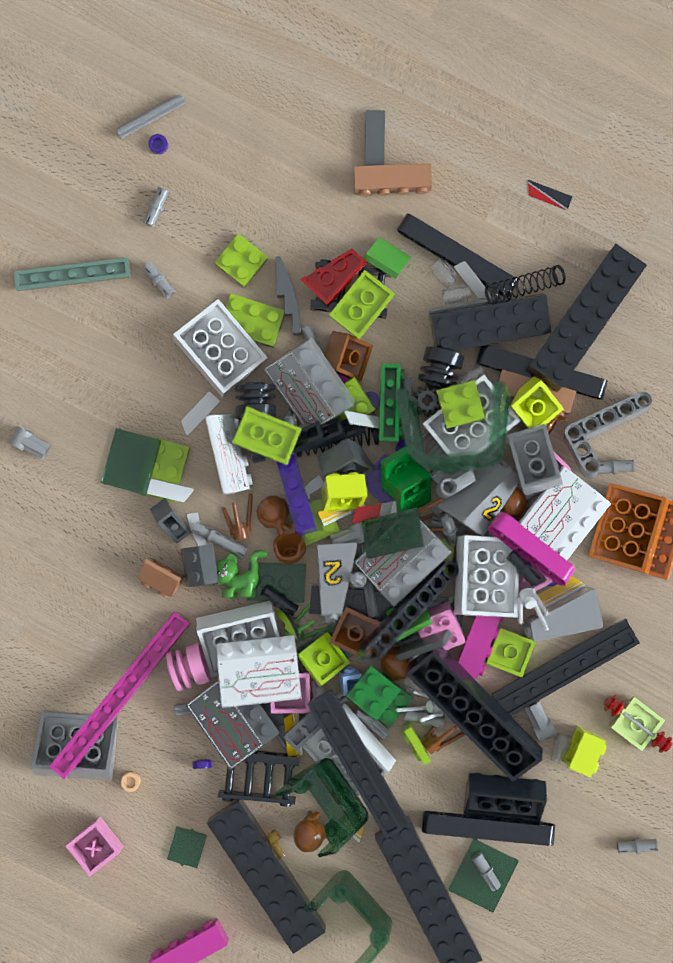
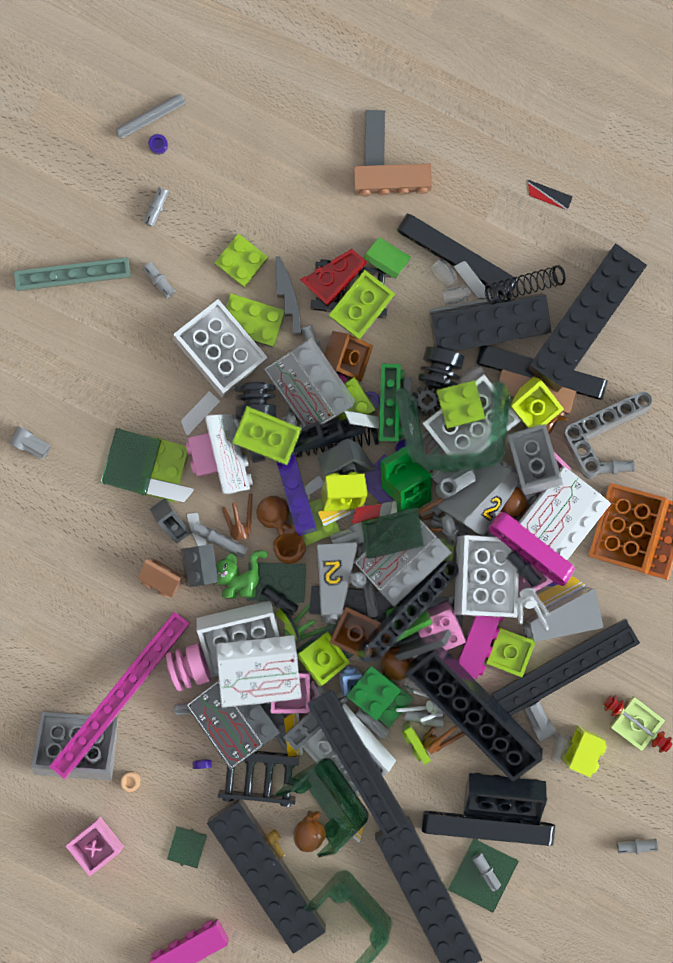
none -> bright pink brick [186,433,219,477]

